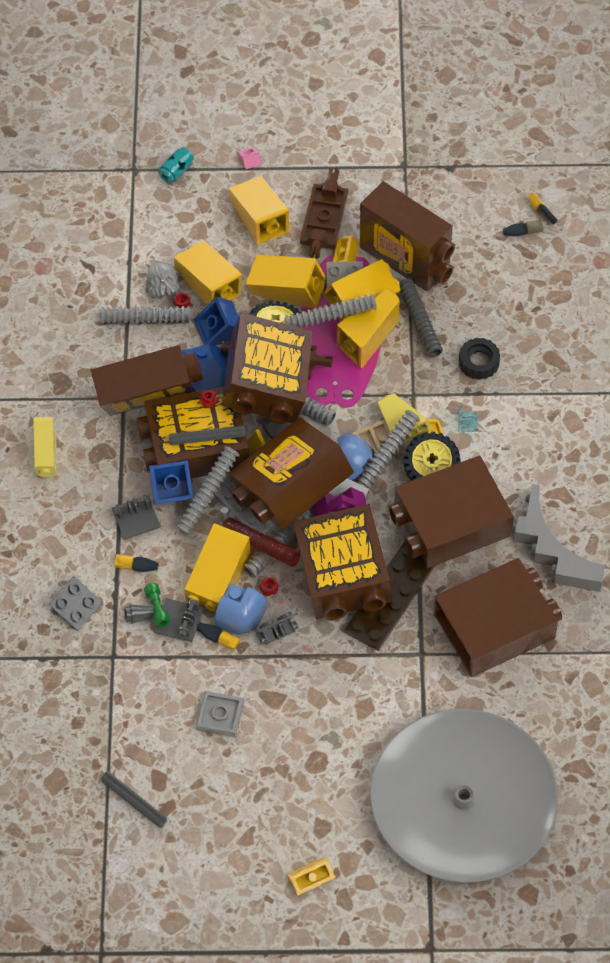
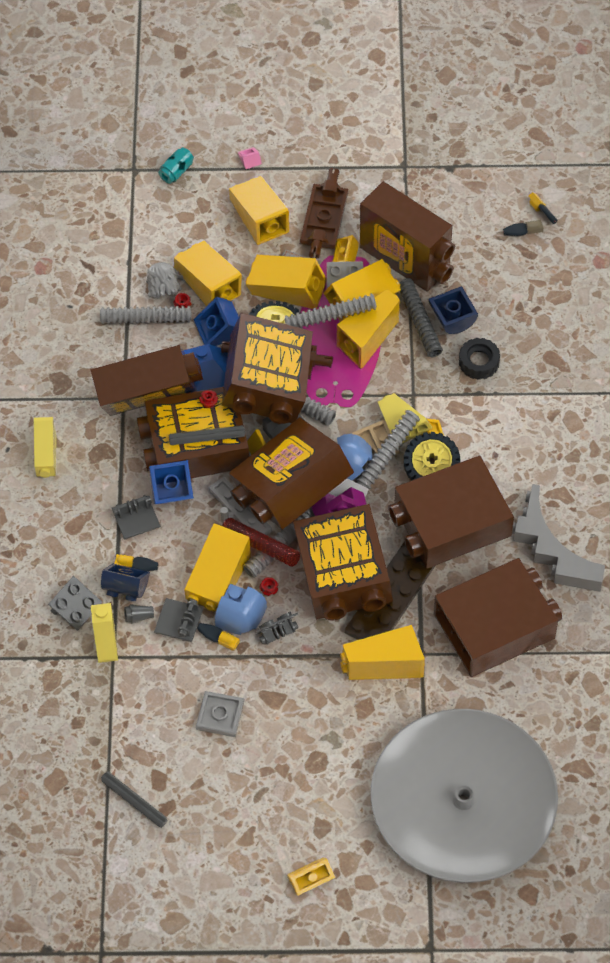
green piece [144,583,170,627] -> none
light grey piece [176,446,239,535] -> none
clear light blue panel [457,405,478,432] -> none
none -> light yellow slope [91,603,118,663]
none -> dark blue brick [101,563,150,601]
none -> yellow slope [340,625,425,680]
none -> dark blue brick [429,286,478,334]

